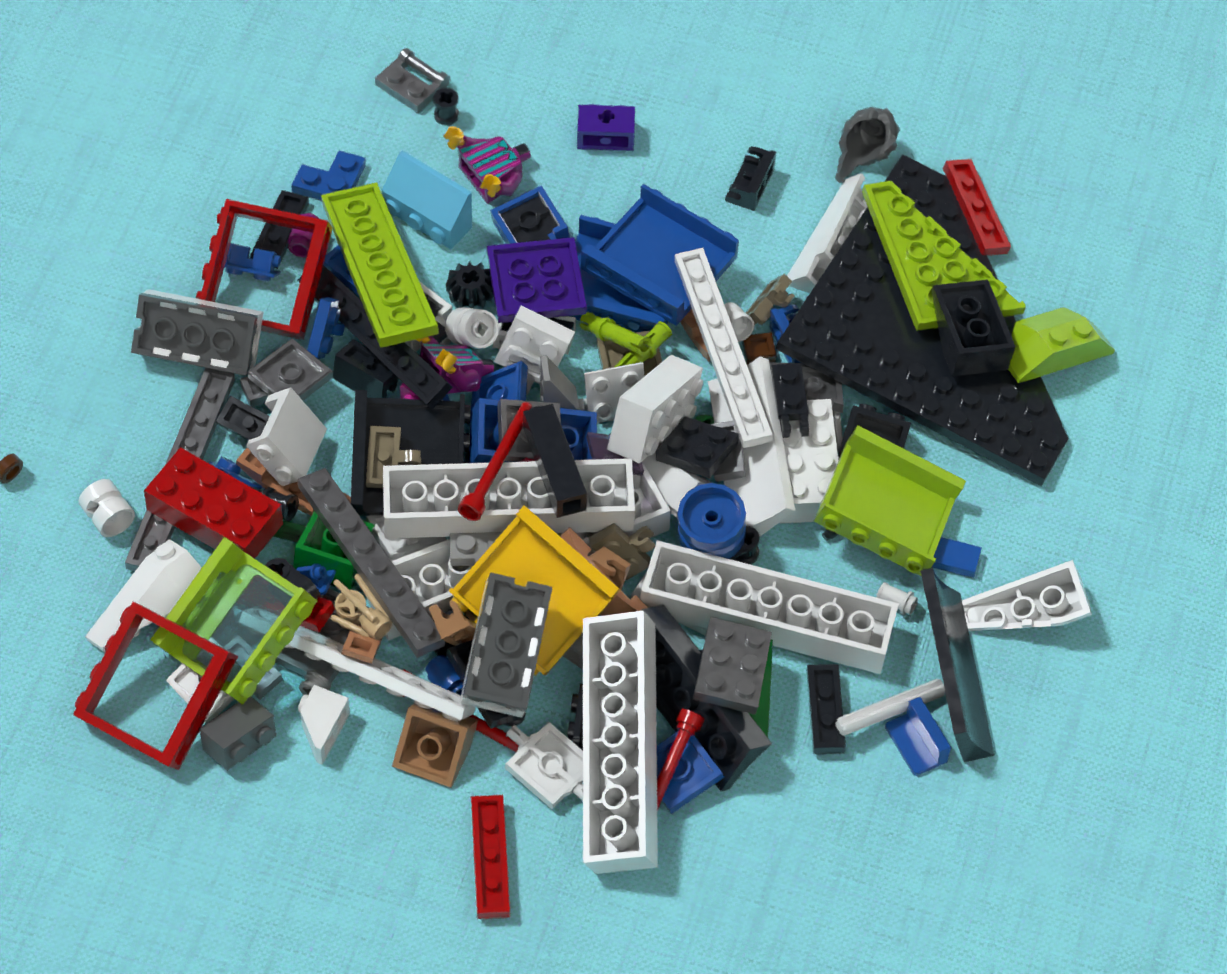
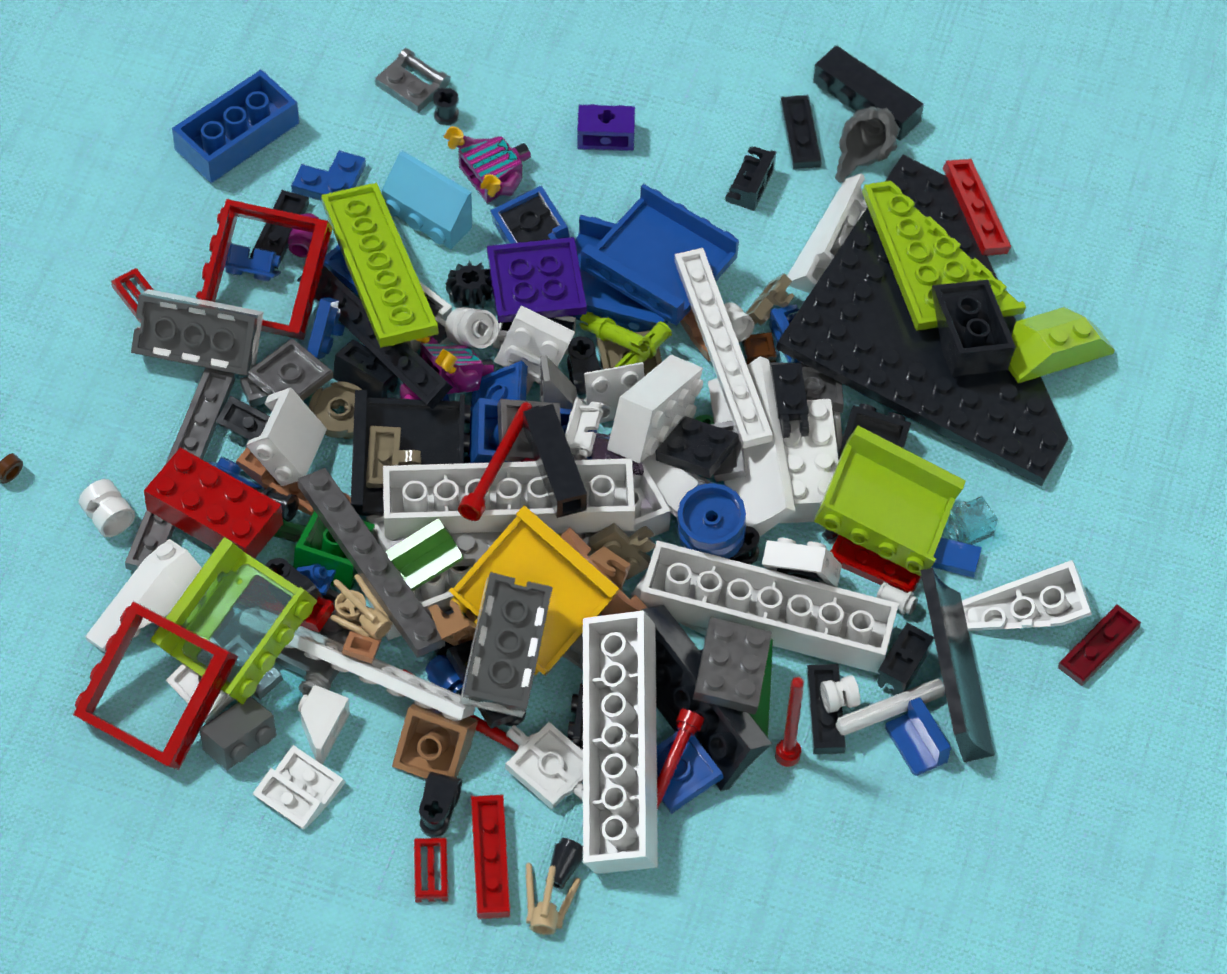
none -> red tile [111,268,154,323]
none -> blue brick [172,69,299,183]
none -> white slope [252,745,346,830]
none -> dark tan plate [309,382,361,439]
none -> bright green panel [385,518,464,591]
none -> red tile [414,838,448,902]
none -> black piece [419,772,462,837]
none -> tan plant [526,863,581,935]
none -> black cone [546,838,583,889]
none -> white hinge [565,397,603,460]
none -> black piece [567,336,601,395]
none -> white piece [762,538,842,587]
none -> red piece [775,677,804,767]
none -> black tile [780,95,821,169]
none -> black brick [813,45,924,141]
none -> white wheel [820,675,860,713]
none -> red tile [830,535,922,593]
none -> black hinge [878,623,934,696]
none -> clear light blue brick [947,496,998,545]
none -> dark red tile [1058,604,1141,686]

